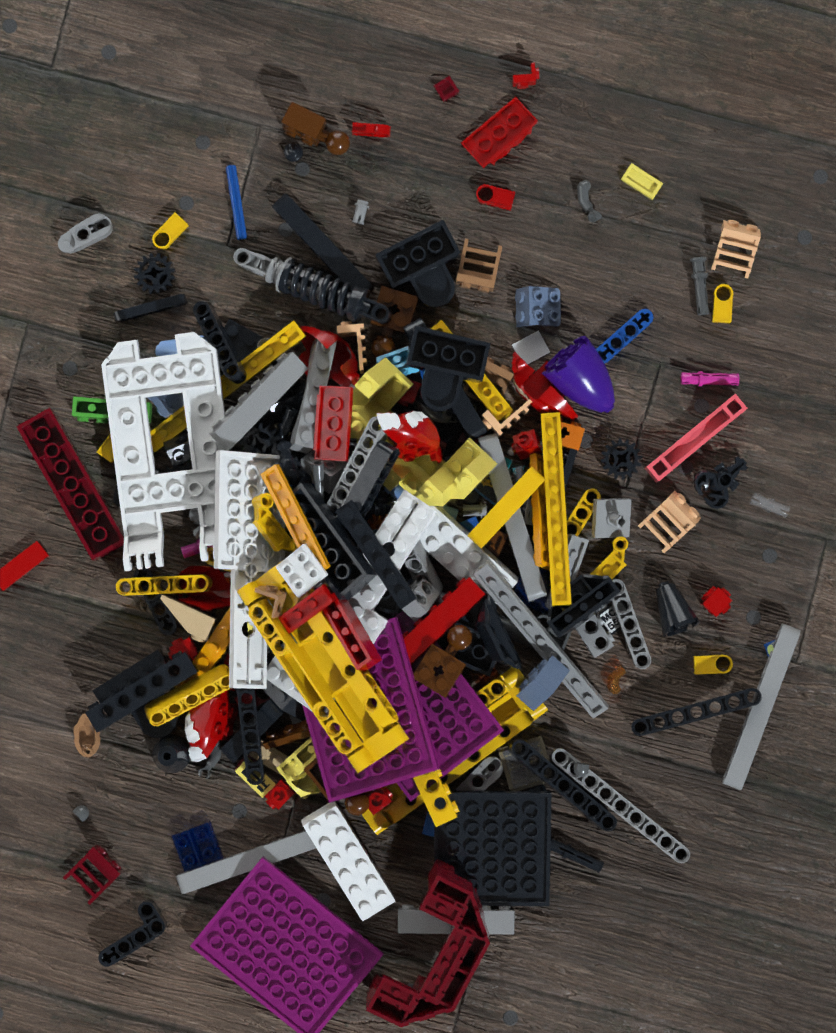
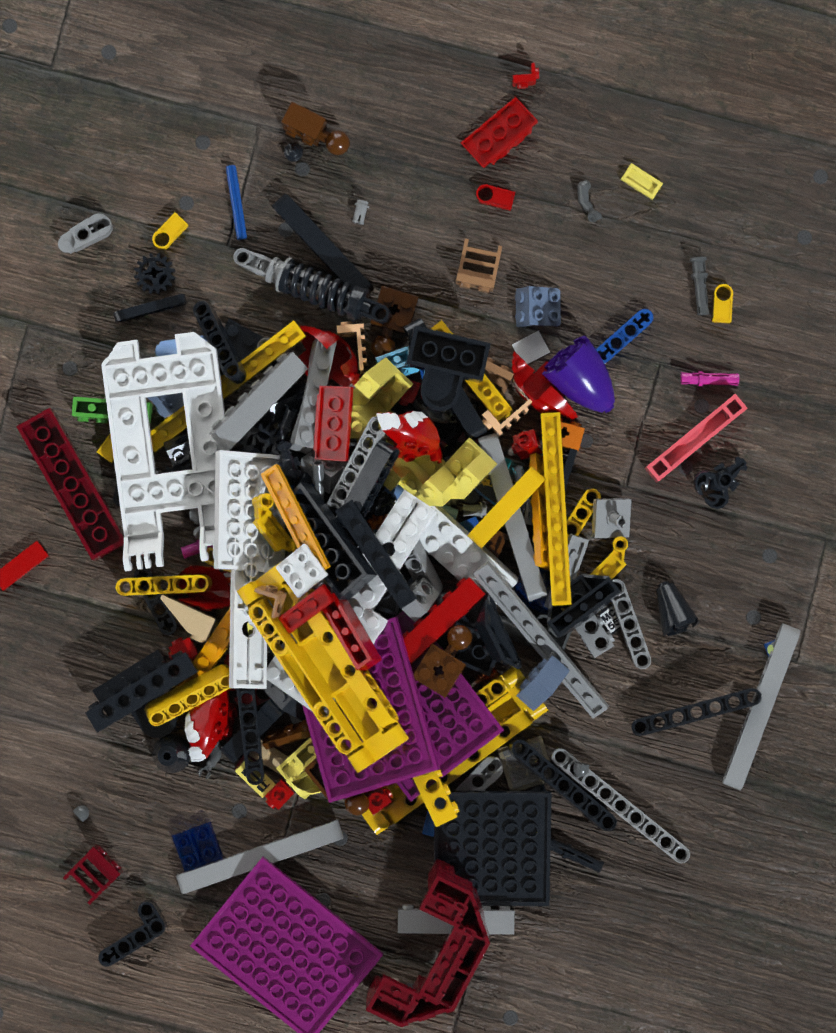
medium nougat arm [74,714,101,757] -> none
white brick [301,801,395,922] -> none
red piece [352,122,391,138] -> none
black brick [375,219,461,308] -> none
dark red tile [433,76,460,103] -> none
black gear [600,438,642,480] -> none
clear orange arm [607,665,626,694] -> none
light nougat plate [638,491,701,553] -> none
yellow piece [693,654,733,675] -> none
red brick [701,585,732,617] -> none
light nougat plate [711,220,761,279] -> none
clear pin [750,492,790,518] -> none

